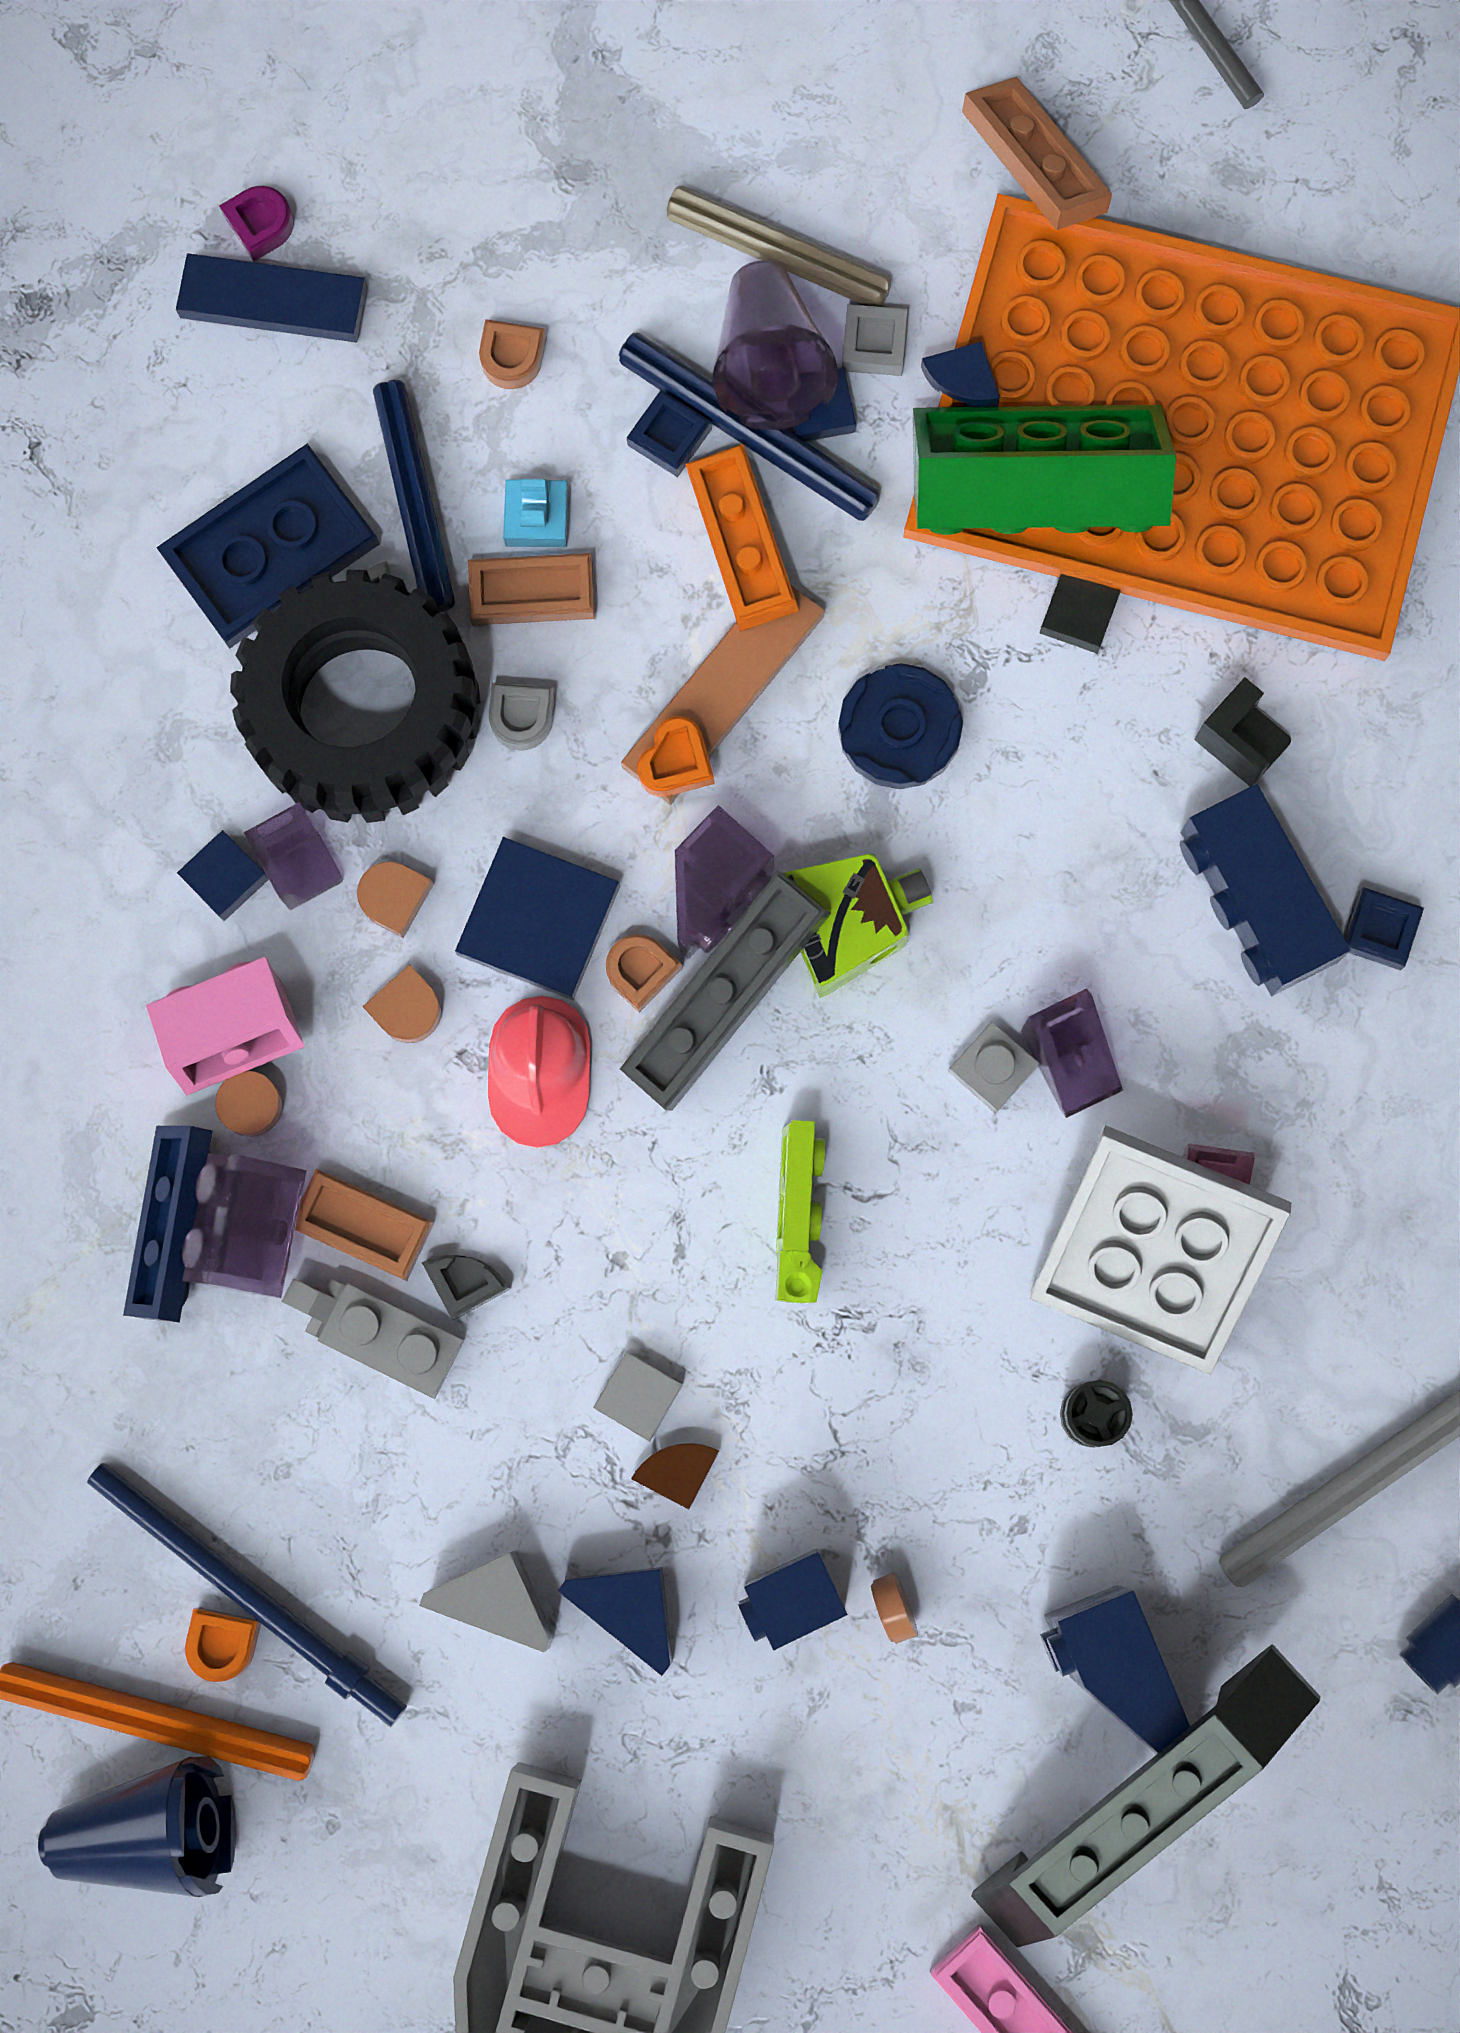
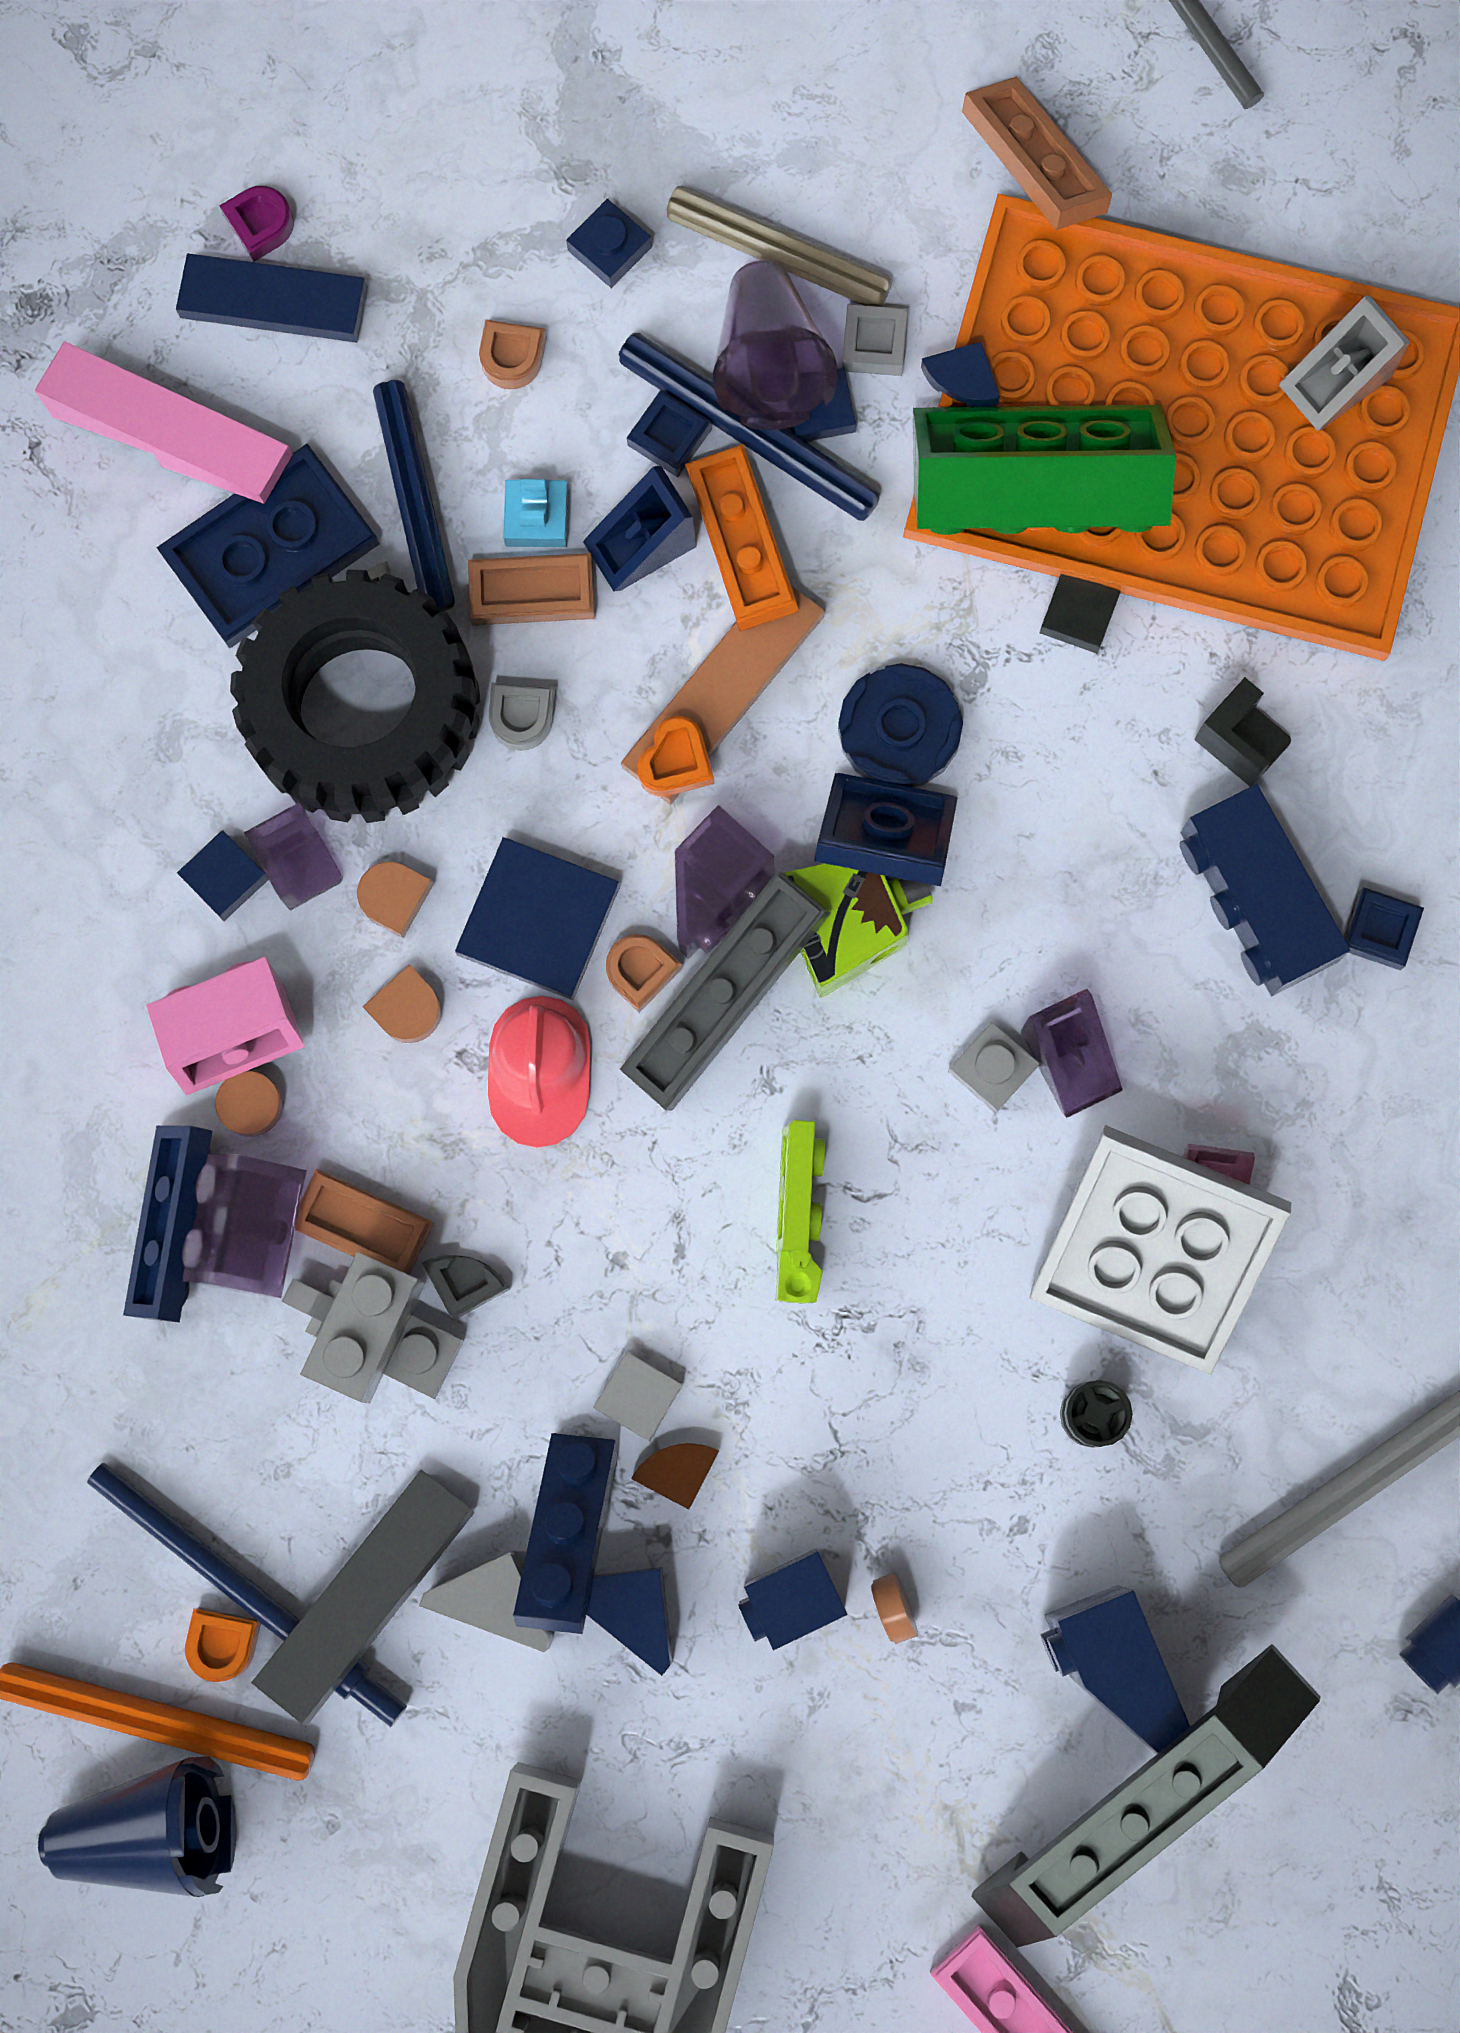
none -> bright pink slope [34,341,293,504]
none -> dark grey tile [251,1470,474,1727]
none -> light grey brick [300,1252,425,1404]
none -> dark blue plate [513,1433,618,1634]
none -> dark blue plate [566,198,652,289]
none -> dark blue slope [583,466,696,592]
none -> dark blue tile [814,773,958,887]
none -> light grey slope [1278,295,1410,431]

